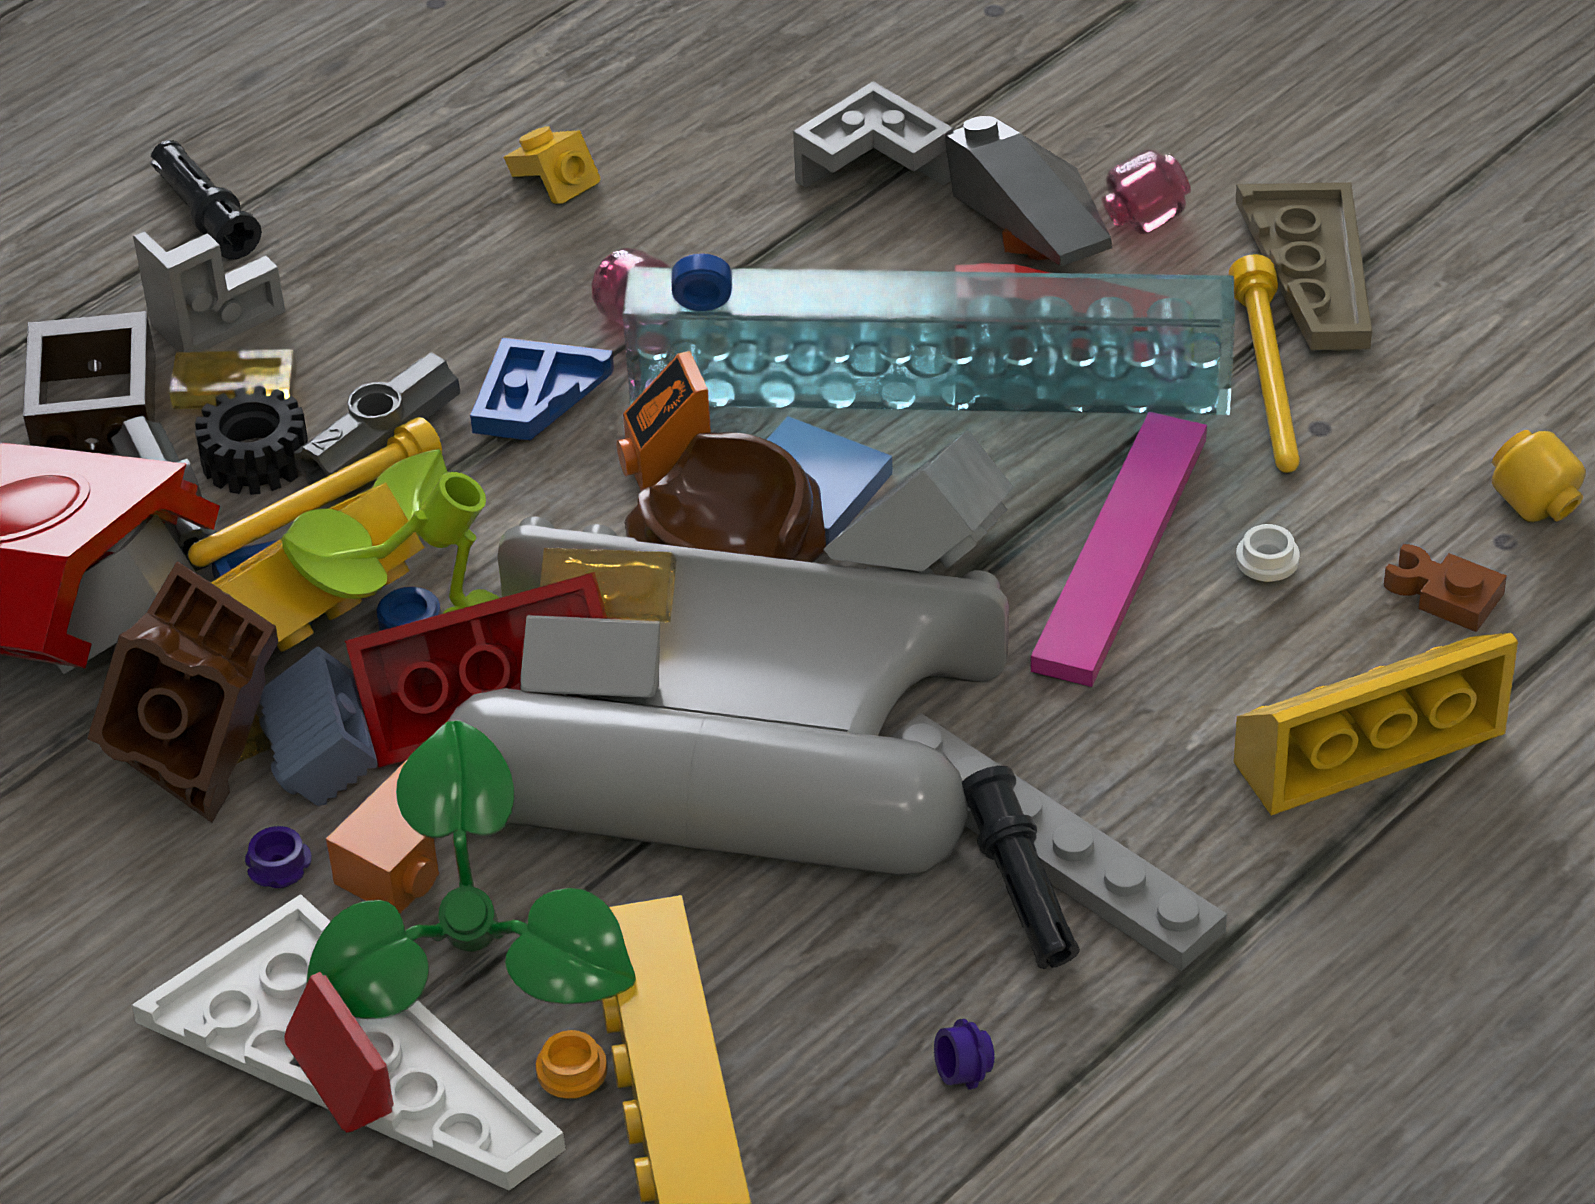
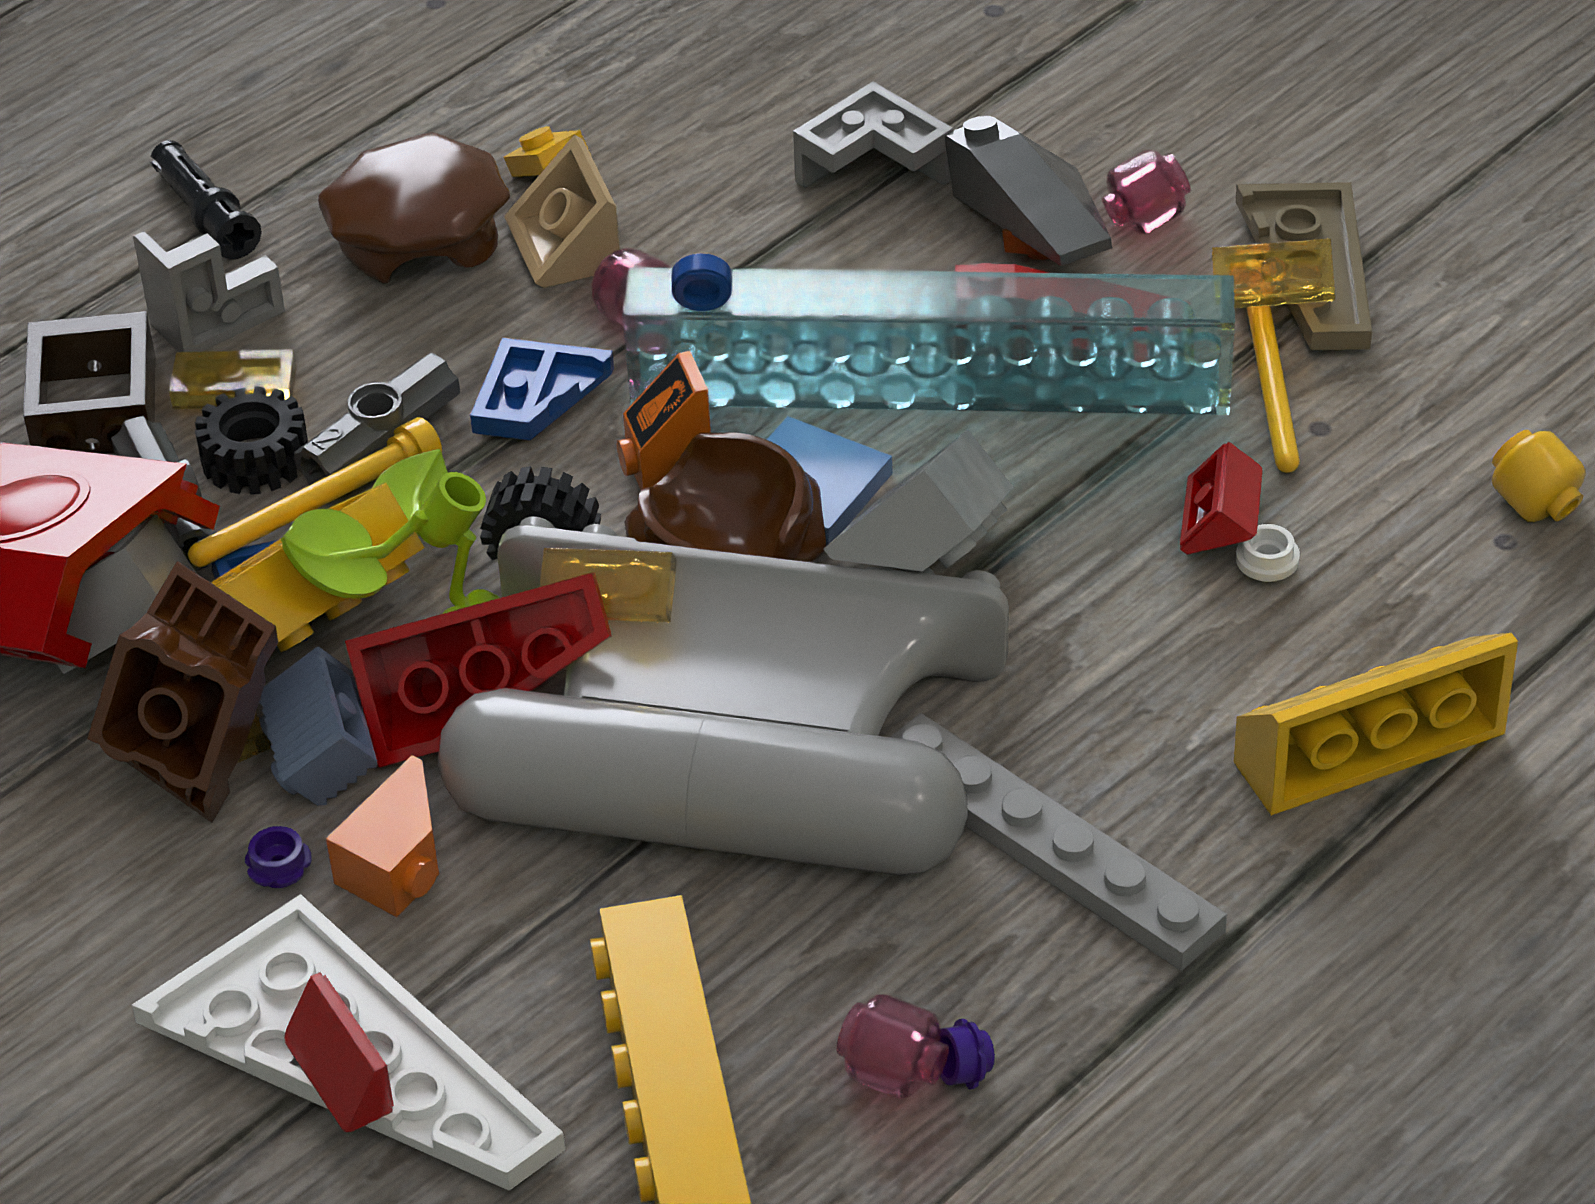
green plant [306,720,636,1020] -> none
blue tile [377,587,441,631] -> none
light grey slope [521,615,660,697] -> none
light orange plate [536,1030,607,1099] -> none
black pin [962,765,1080,969] -> none
dark pink tile [1031,412,1207,687] -> none
dark orange plate [1384,544,1507,632] -> none
none -> reddish brown piece [318,132,510,284]
none -> black tyre [480,466,601,560]
none -> tan slope [504,134,621,288]
none -> clear pink head [837,994,949,1099]
none -> red slope [1180,442,1263,555]
none -> clear yellow plate [1212,238,1335,309]

